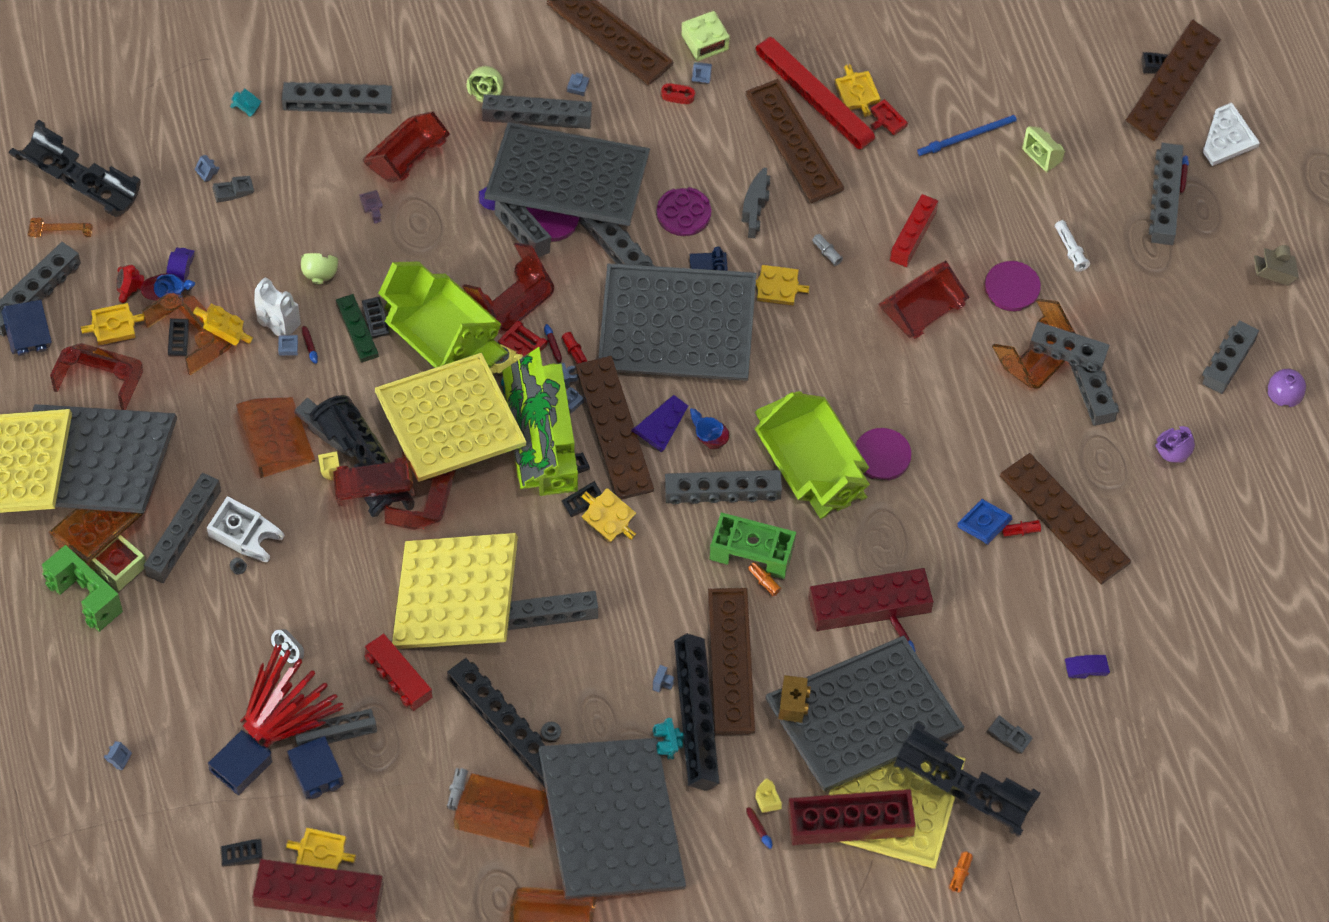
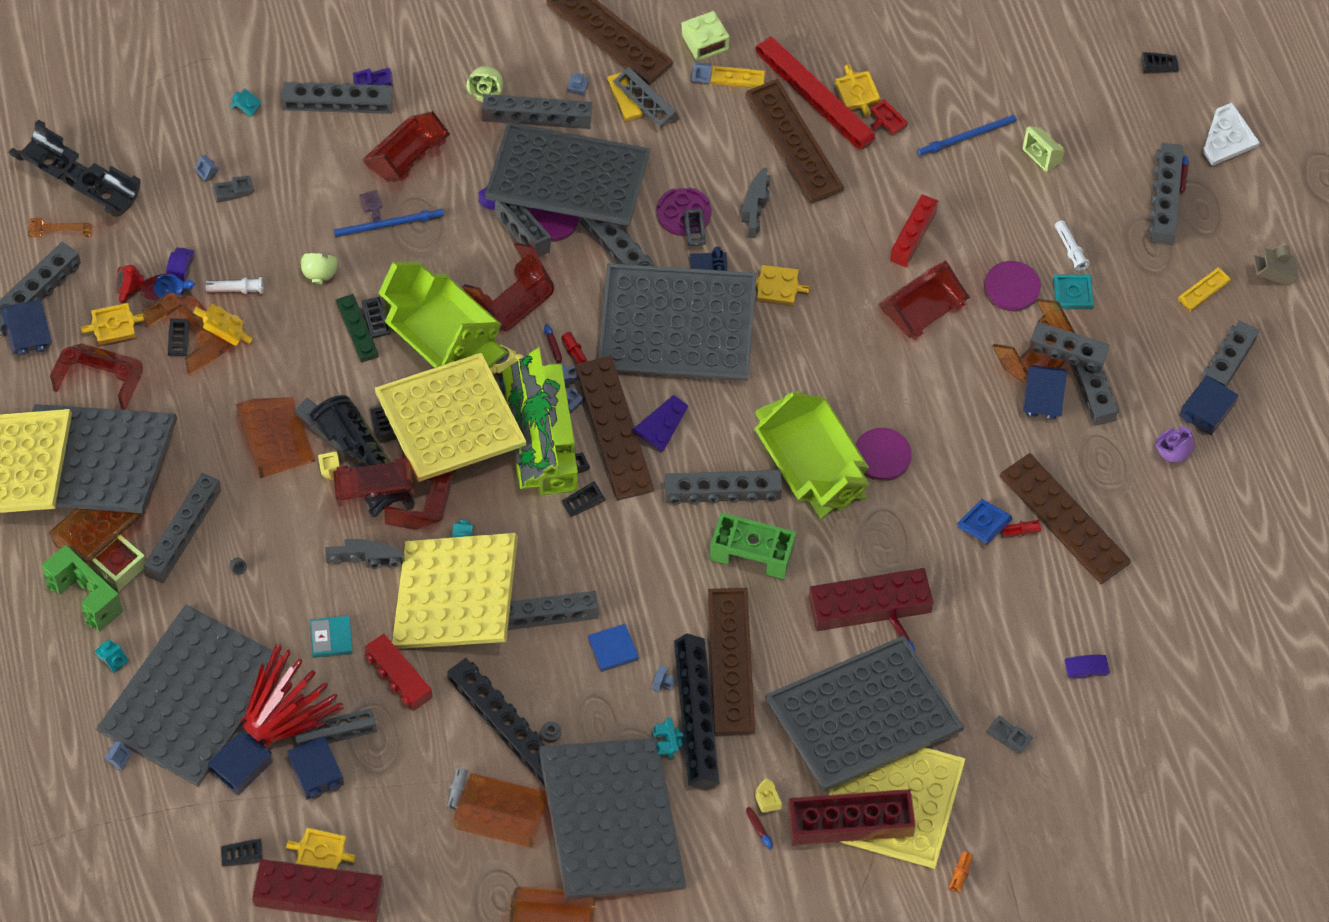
white brick [207,496,285,562] -> none
white brick [254,278,301,336] -> none
light grey plate [271,629,304,663] -> none
sand blue tile [278,335,298,356] -> none
dark red piece [302,326,318,364] -> none
red plate [498,321,548,357] -> none
yellow plate [581,488,636,543] -> none
red beam [661,83,695,104] -> none
blue hair [690,408,730,449] -> none
orange axle [748,562,782,597] -> none
pearl gold brick [778,675,811,723] -> none
light grey axle [812,234,843,266] -> none
black piece [894,722,1041,837] -> none
reddish brown plate [1125,19,1221,141] -> none
medium lavender cylinder [1268,369,1306,407] -> none
none -> teal bracket [94,639,129,673]
none -> dark grey plate [96,604,282,787]
none -> white pin [206,277,264,294]
none -> teal tile [310,616,353,658]
none -> dark grey slope [325,539,405,569]
none -> blue bar [334,209,444,237]
none -> dark purple slope [353,68,393,86]
none -> black slope [370,407,397,443]
none -> teal bracket [452,519,475,538]
none -> blue tile [588,624,639,672]
none -> yellow tile [607,72,642,122]
none -> dark grey fence [613,66,679,128]
none -> black slope [683,209,706,246]
none -> yellow tile [710,66,765,88]
none -> dark blue brick [1023,365,1067,419]
none -> teal tile [1053,274,1094,309]
none -> yellow tile [1178,267,1231,312]
none -> dark blue brick [1180,375,1239,436]

